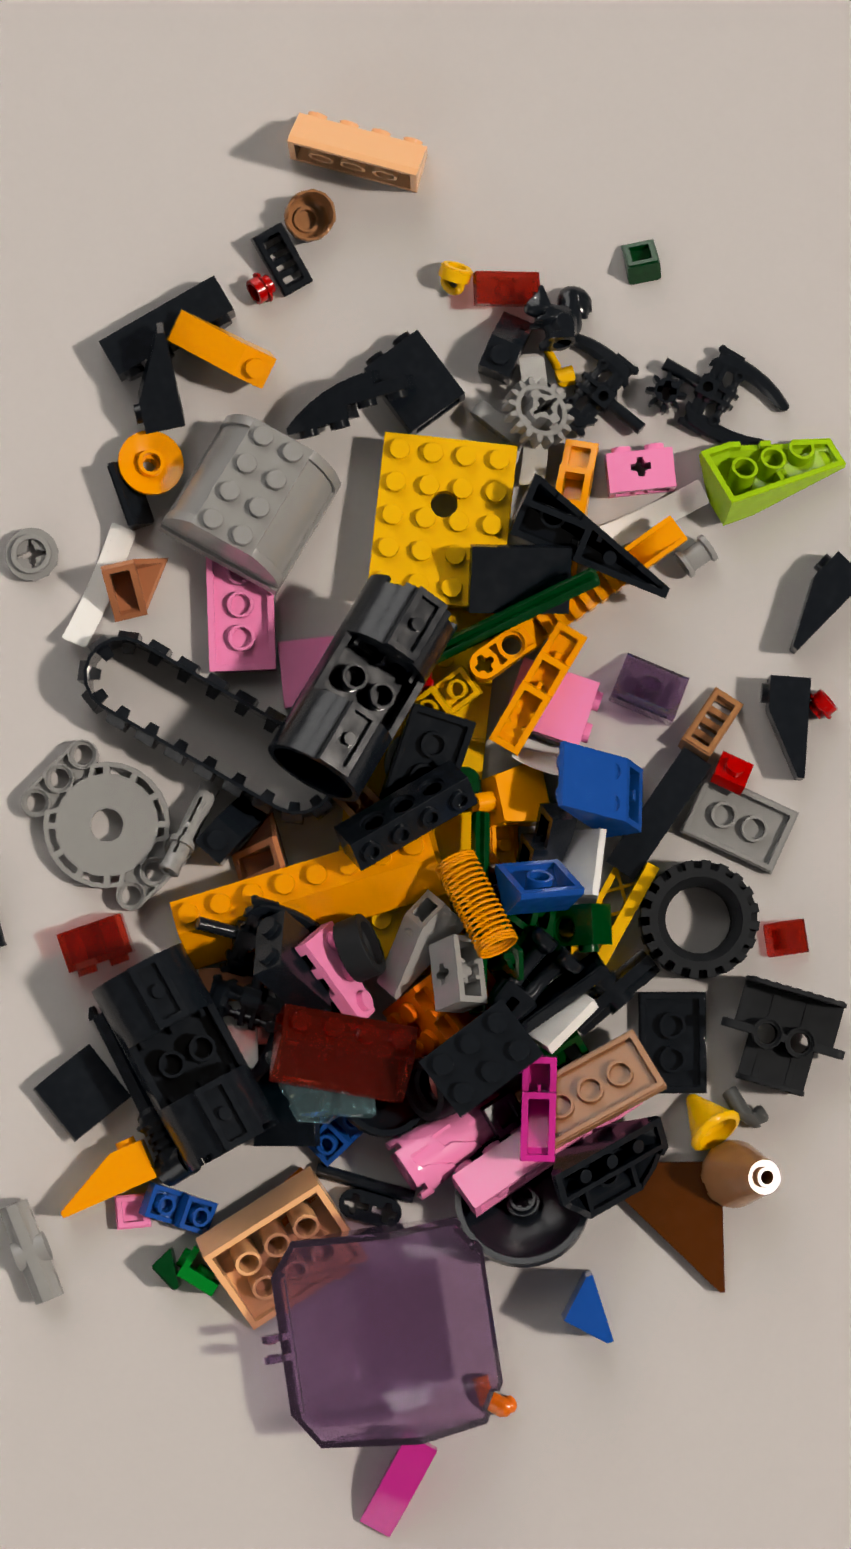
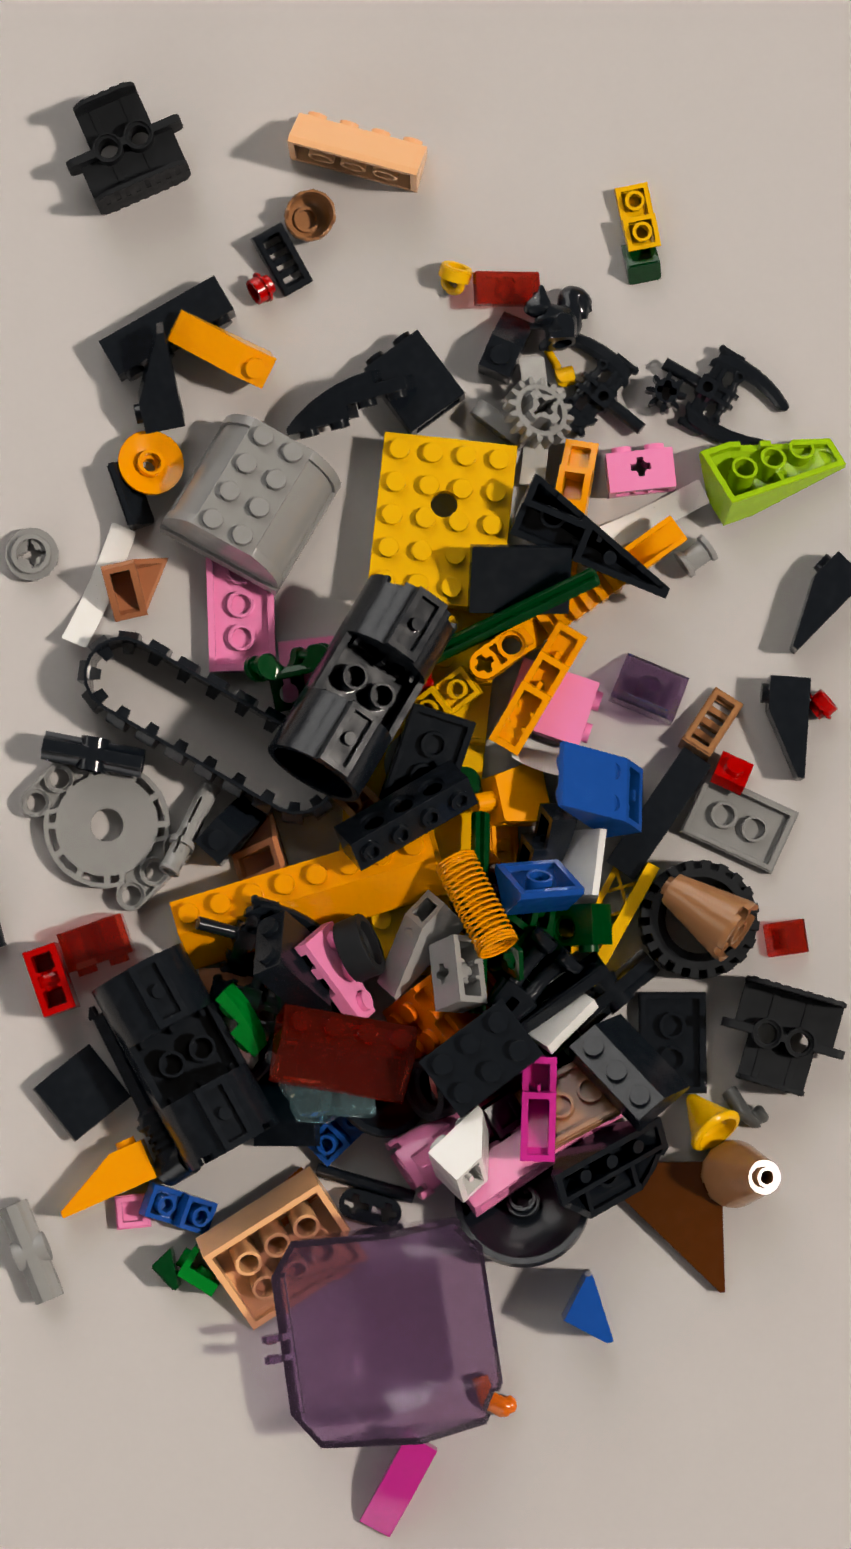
none -> red brick [22,942,80,1018]
none -> black piece [41,731,146,778]
none -> black piece [66,82,191,215]
none -> green slope [215,983,267,1057]
none -> dark green piece [244,643,329,712]
none -> white slope [428,1106,489,1203]
none -> black slope [569,1014,690,1132]
none -> yellow slope [614,182,661,253]
none -> medium nougat cone [660,874,759,962]

